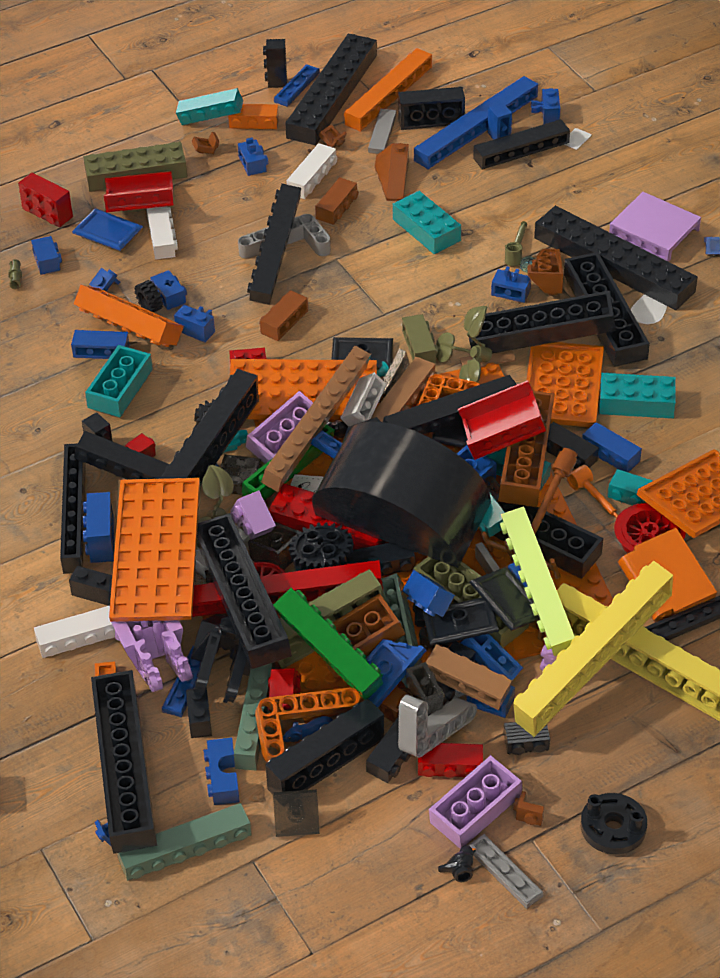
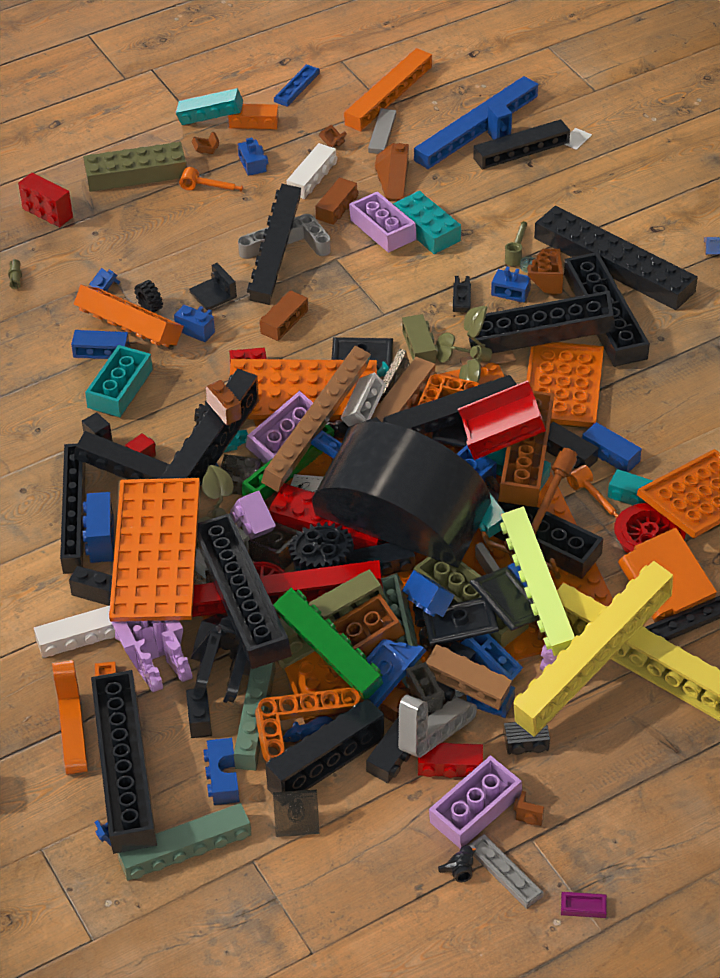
blue brick [31,236,62,275] -> none
blue piece [72,208,143,251] -> none
red panel [104,171,174,213] -> none
white brick [146,206,178,260] -> none
blue brick [150,270,187,310] -> none
blue tile [162,646,200,717] -> none
black brick [263,39,287,88] -> none
red brick [267,668,301,712] -> none
black brick [285,33,377,146] -> none
black brick [398,87,465,130] -> none
blue brick [531,88,561,124] -> none
black piece [580,793,647,854] -> none
teal brick [599,373,676,419] -> none
lavender panel [609,192,701,262] -> none
white sticker [631,295,667,324] -> none
none -> orange beam [52,660,88,775]
none -> orange piece [179,167,243,192]
none -> black bracket [189,263,237,310]
none -> dark orange brick [205,380,241,425]
none -> lavender brick [349,192,416,253]
none -> black hinge [453,276,471,312]
none -> magenta tile [561,892,607,918]

